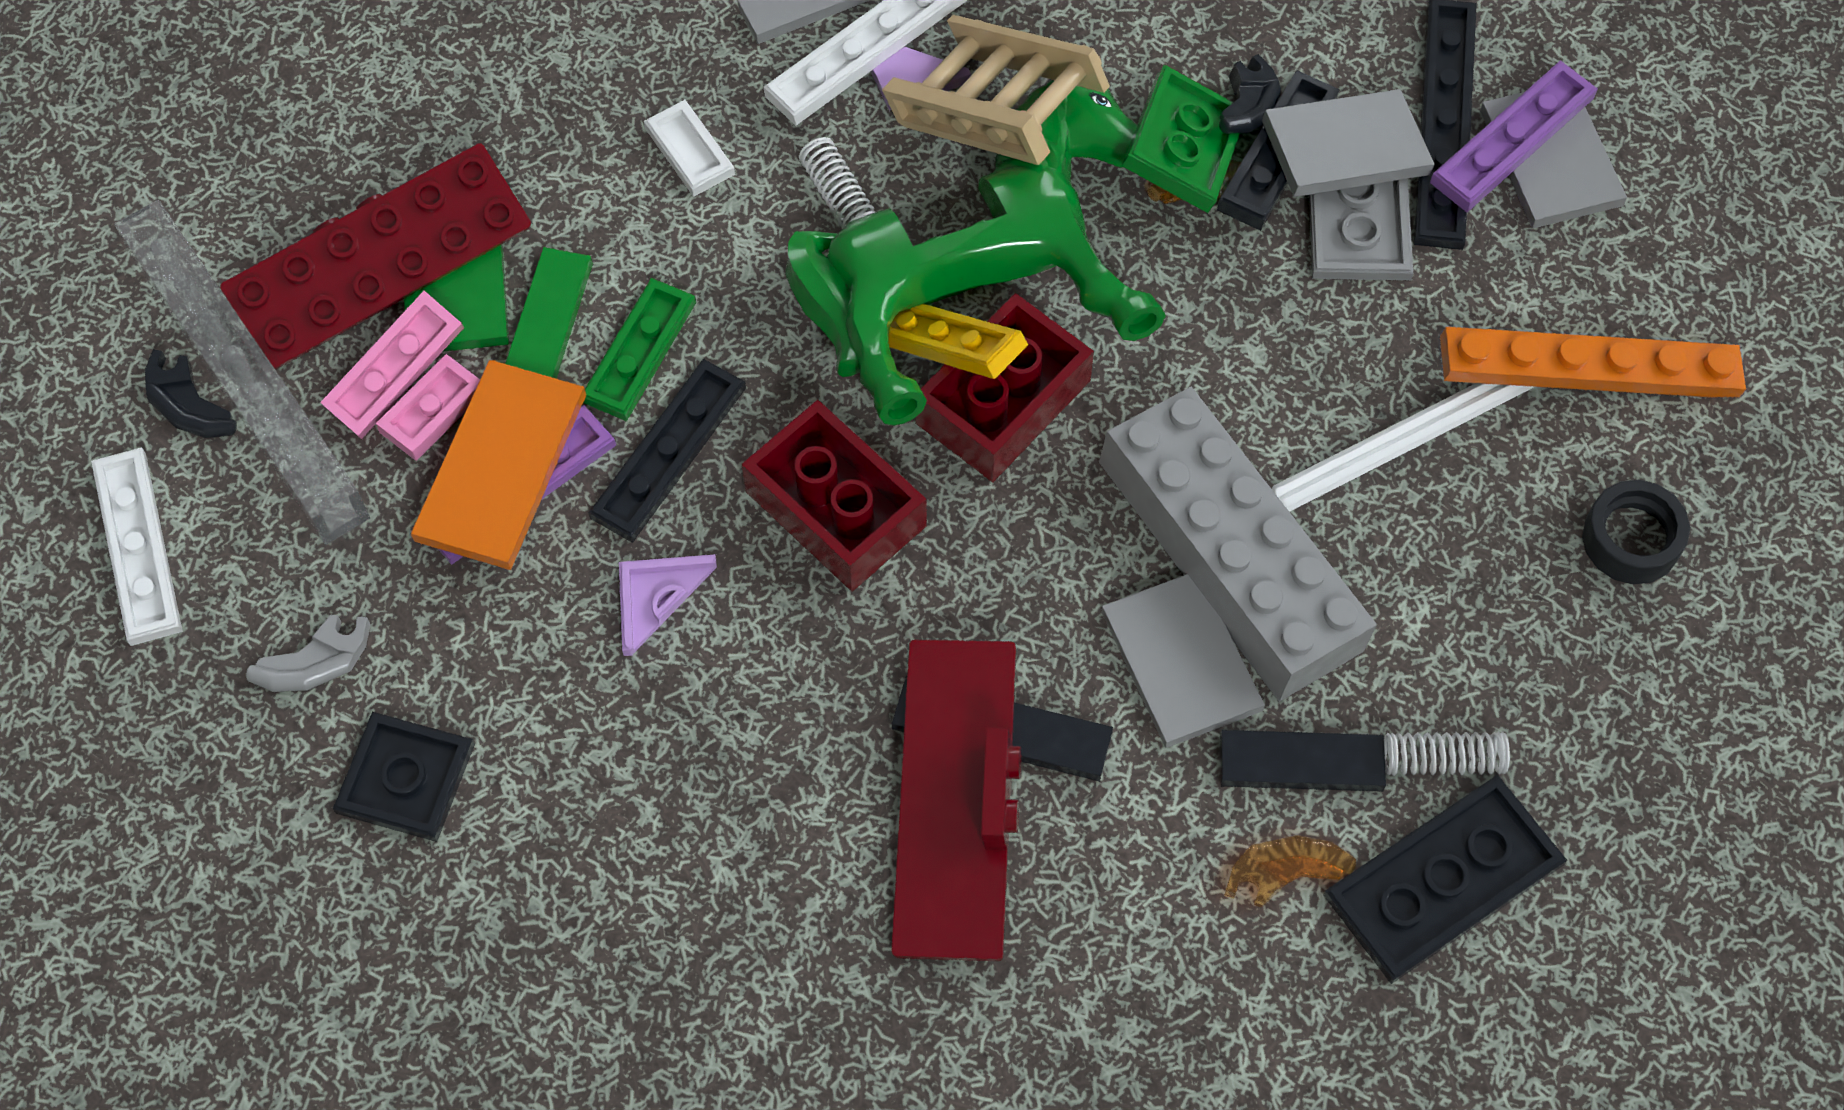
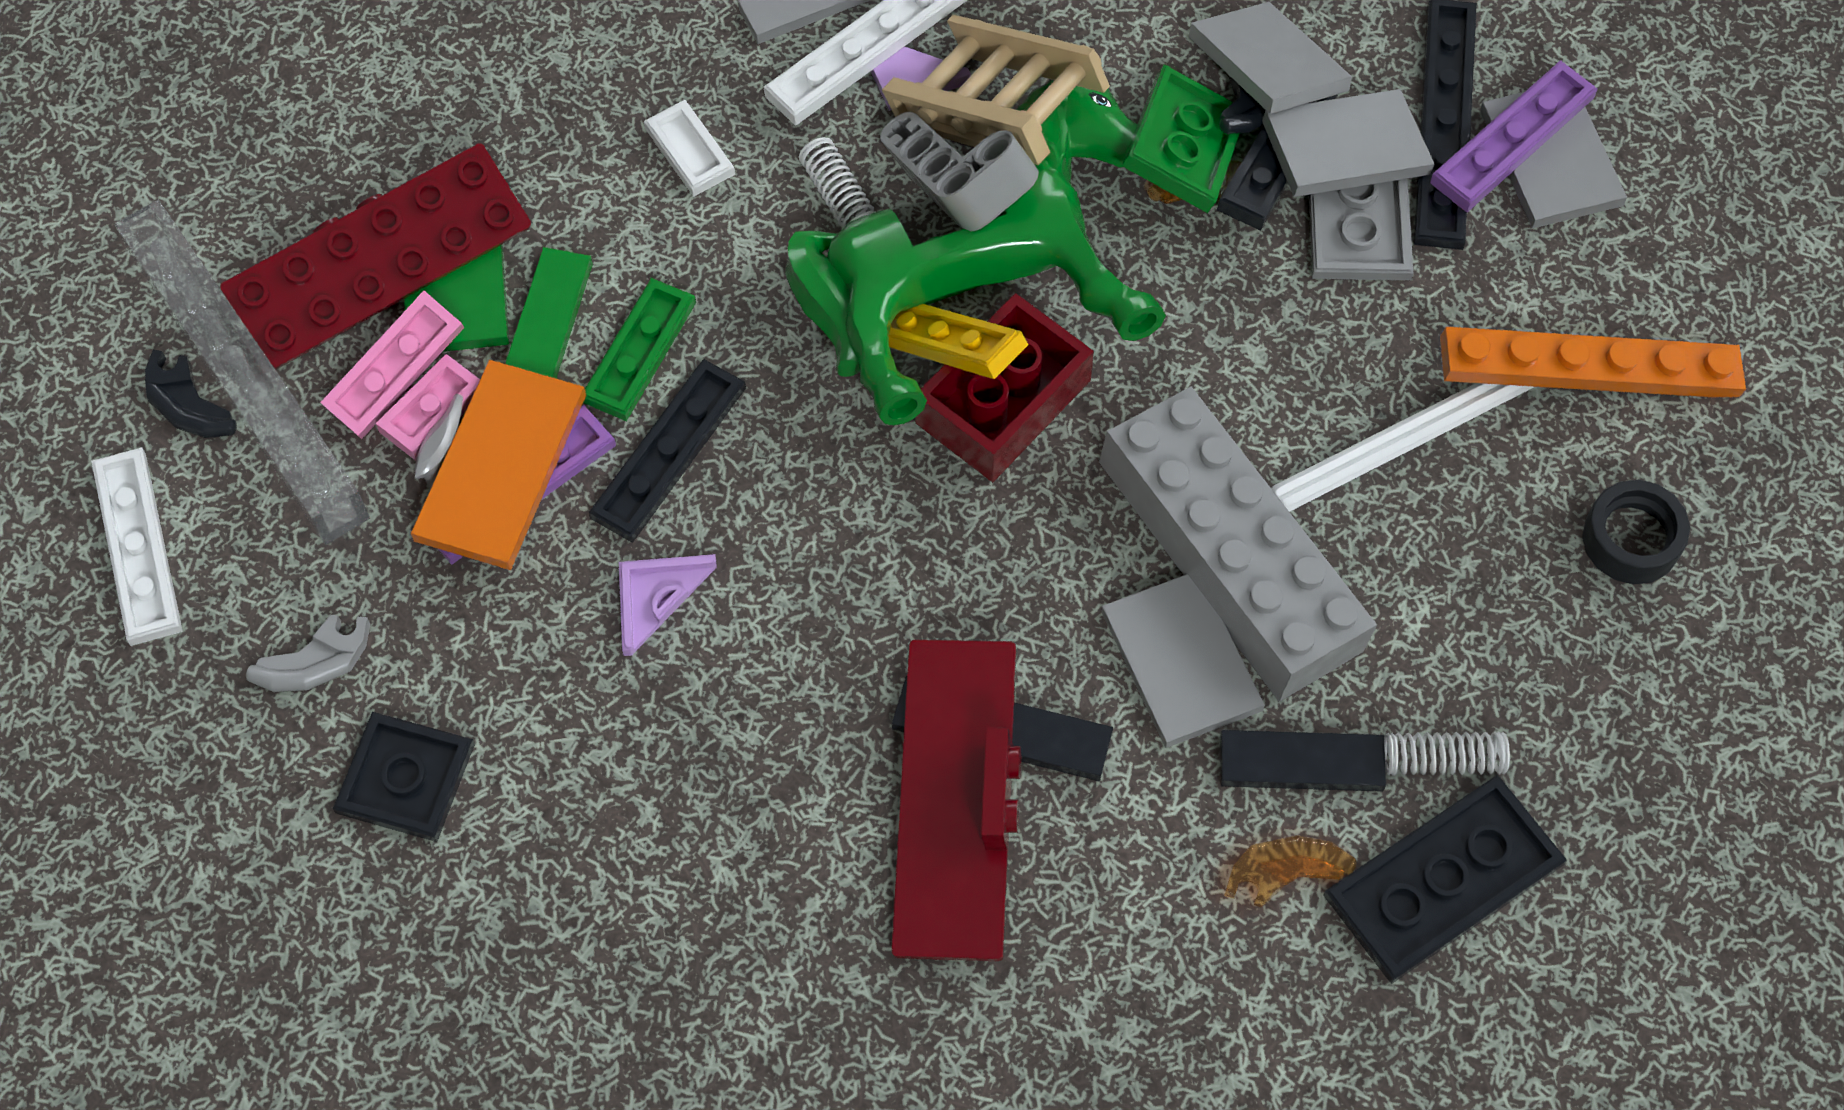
dark red brick [741,399,927,592] -> none
none -> light grey bar [415,394,463,489]
none -> light grey beam [880,112,1039,231]
none -> light grey tile [1189,2,1352,114]

